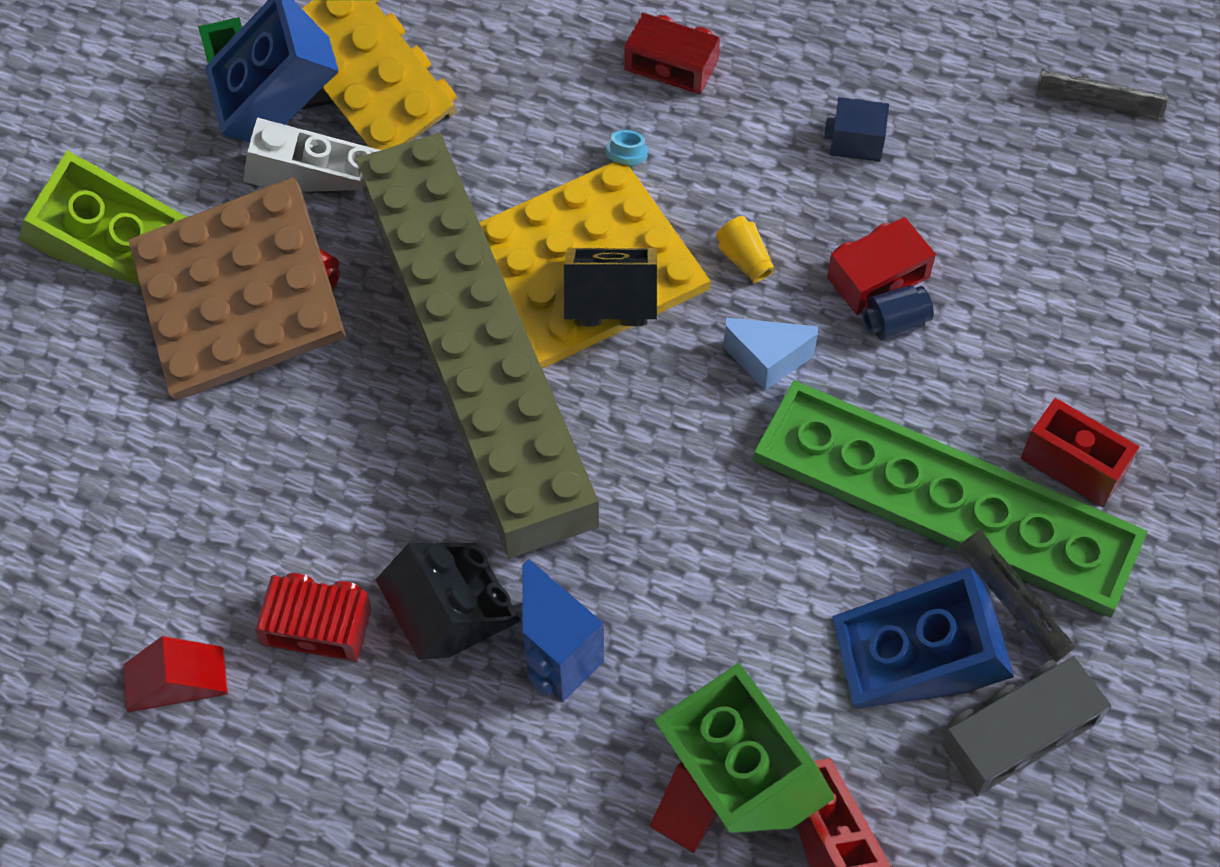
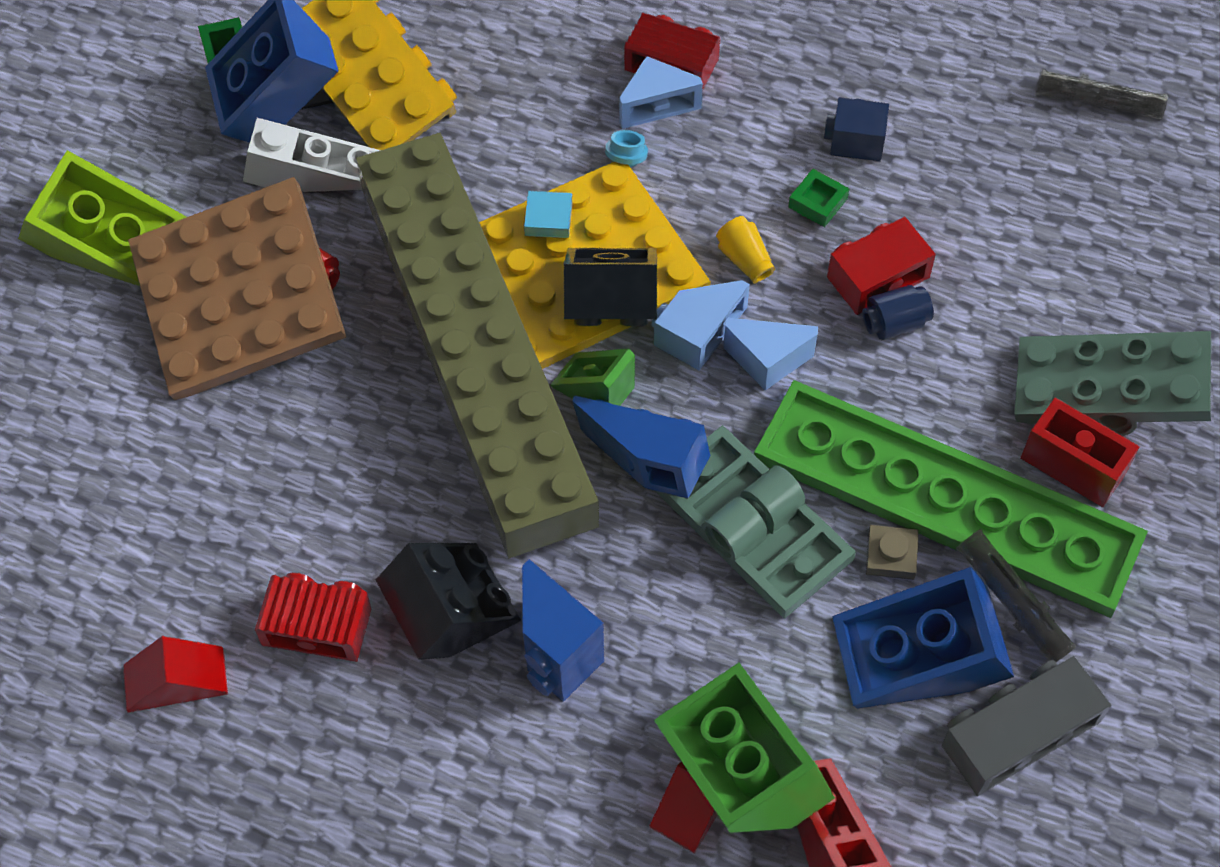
none -> medium azure tile [524,191,573,238]
none -> bright green slope [550,348,635,406]
none -> blue slope [572,396,710,499]
none -> light blue slope [619,56,703,129]
none -> light blue slope [651,280,750,371]
none -> sand green plate [654,425,856,619]
none -> green plate [788,169,850,228]
none -> dark tan plate [866,525,918,580]
none -> sand green plate [1014,331,1212,436]

